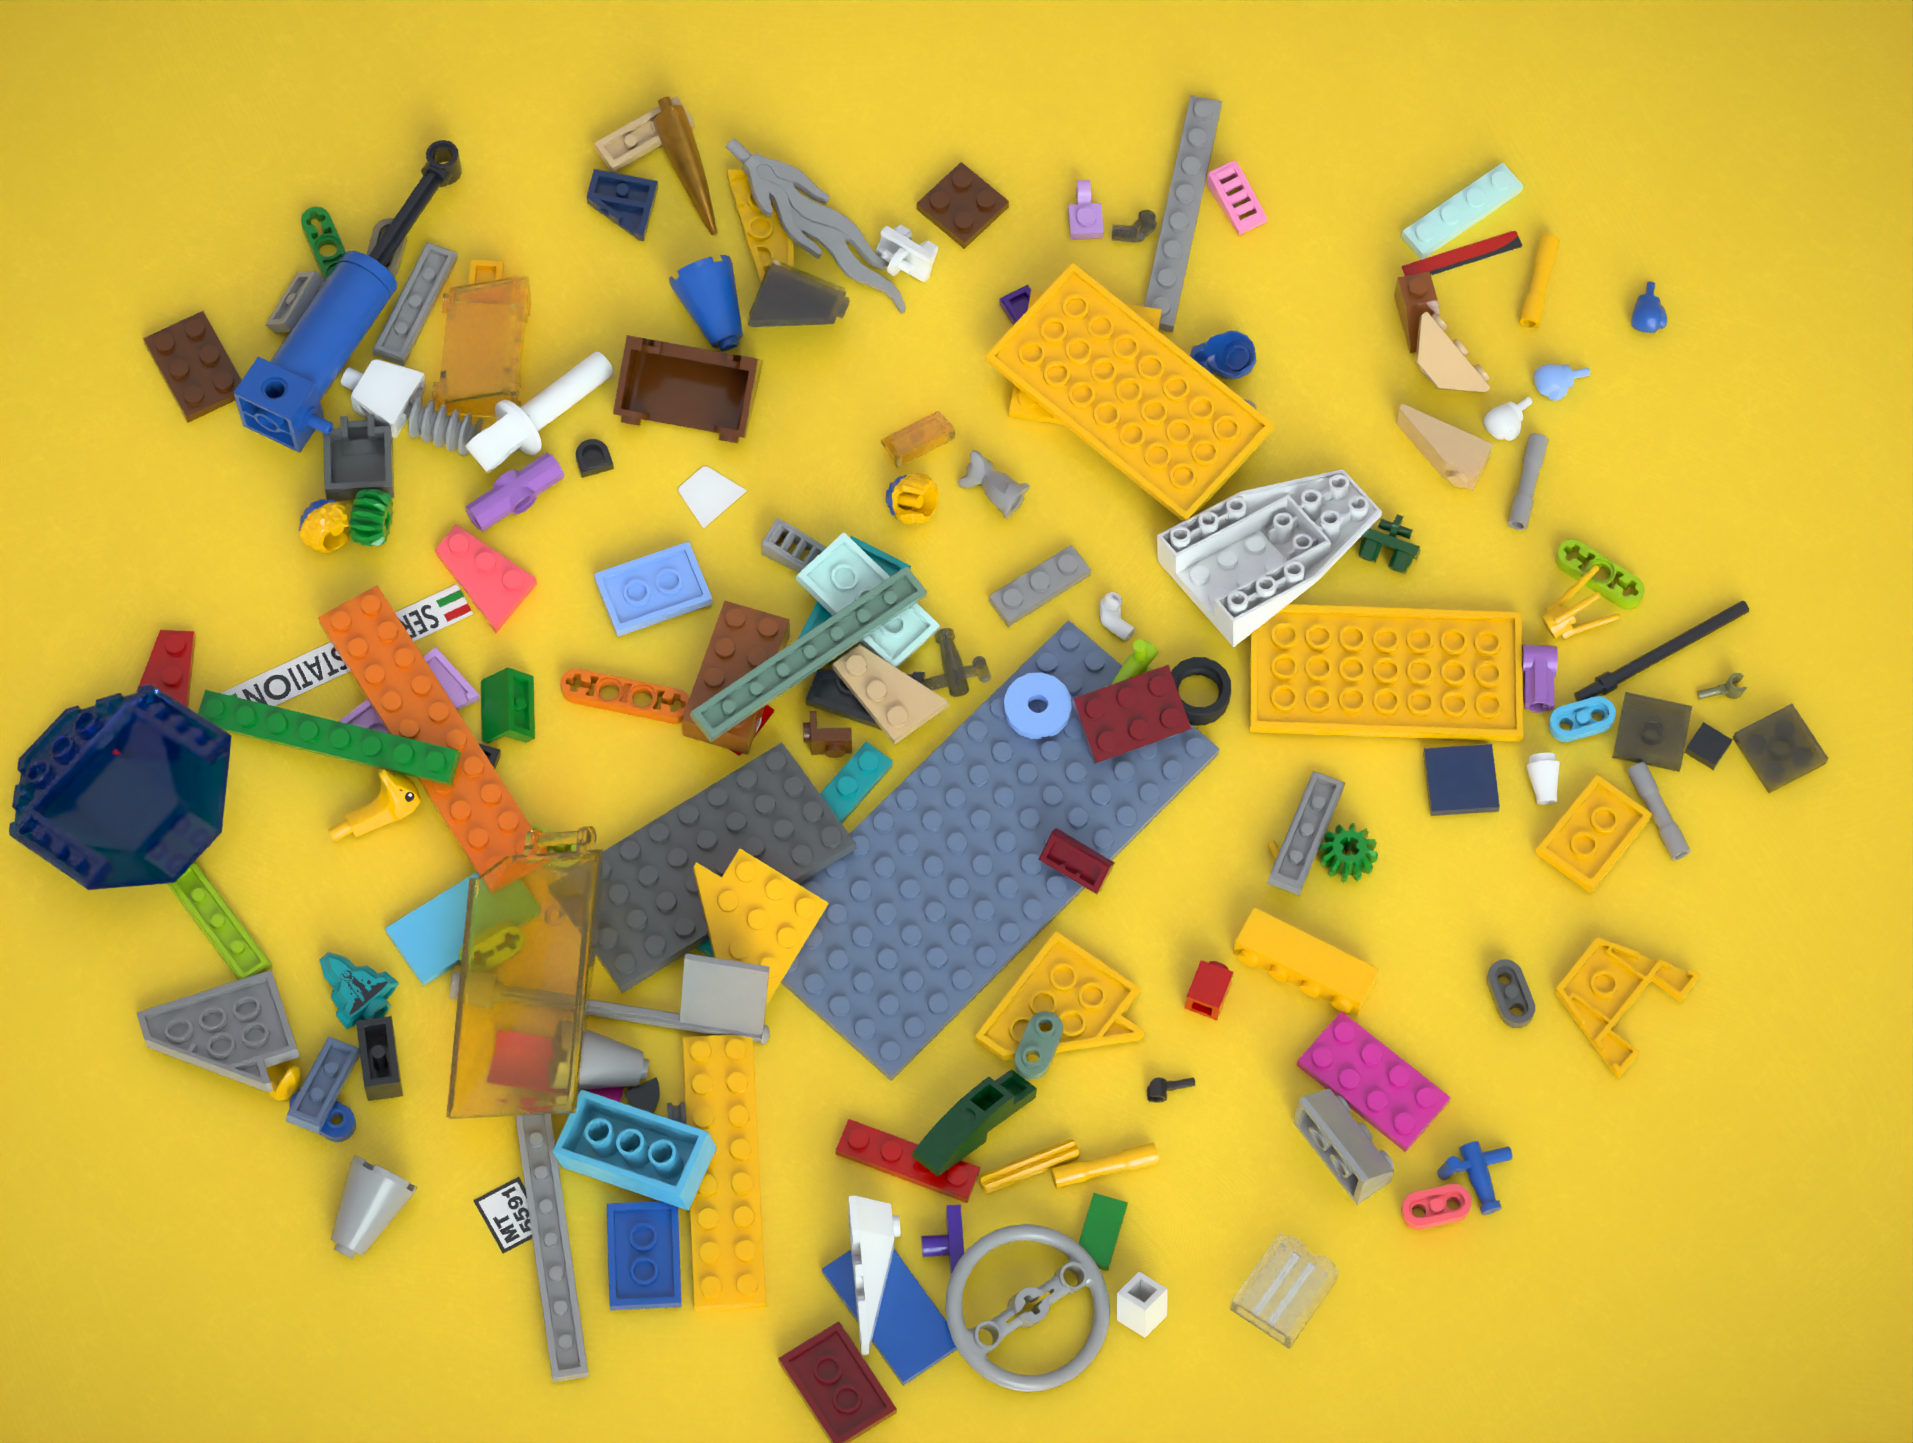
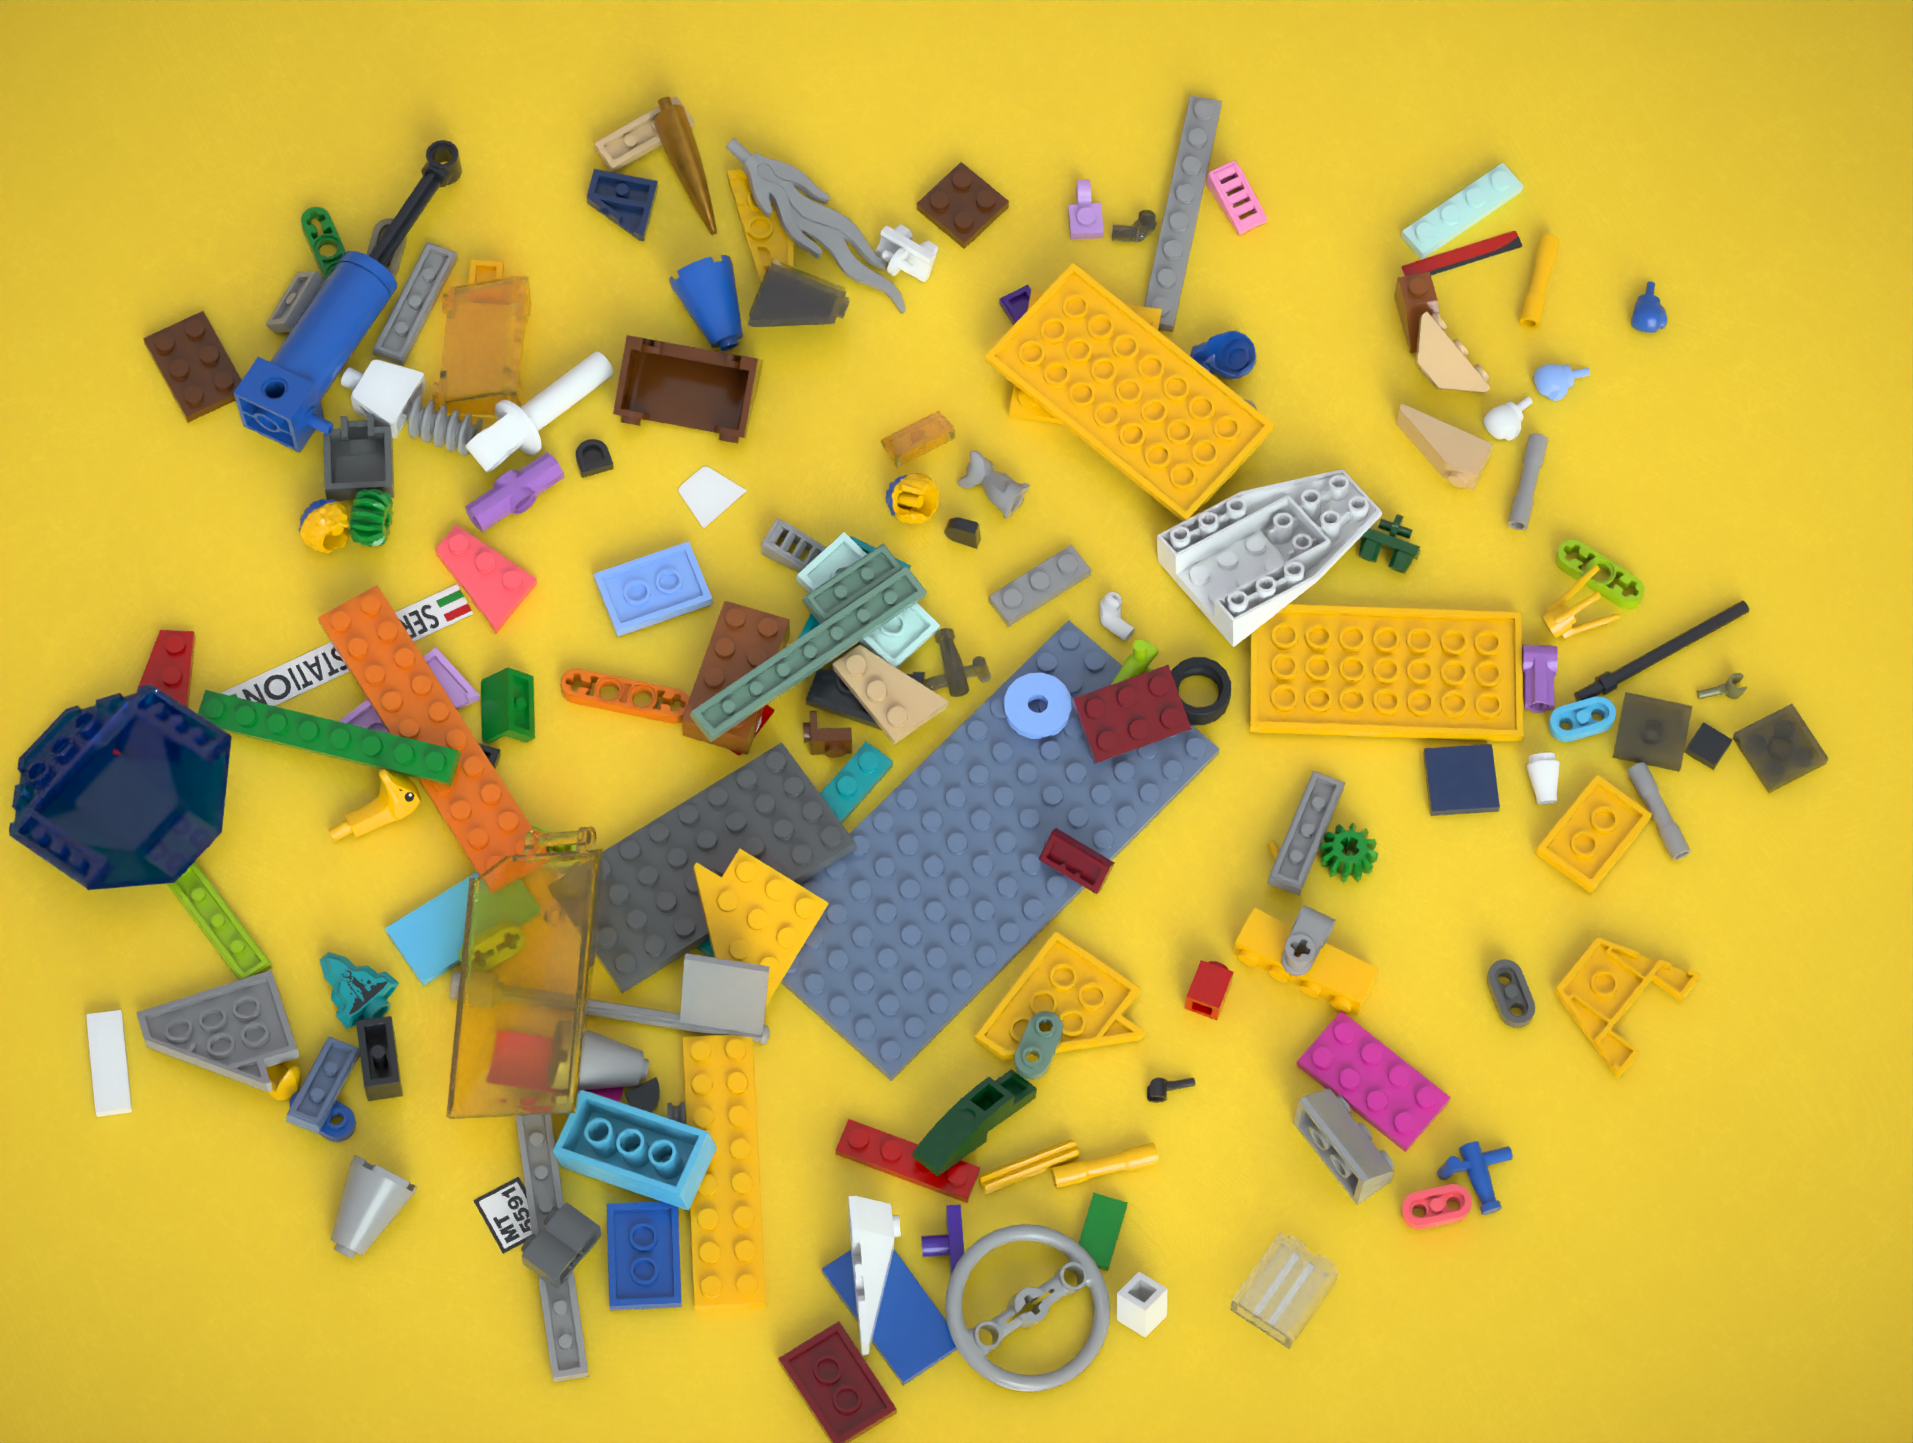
none -> white tile [86,1010,132,1117]
none -> dark grey brick [521,1202,601,1289]
none -> sand green tile [802,543,903,624]
none -> tile [944,517,981,549]
none -> light grey piece [1281,905,1336,976]

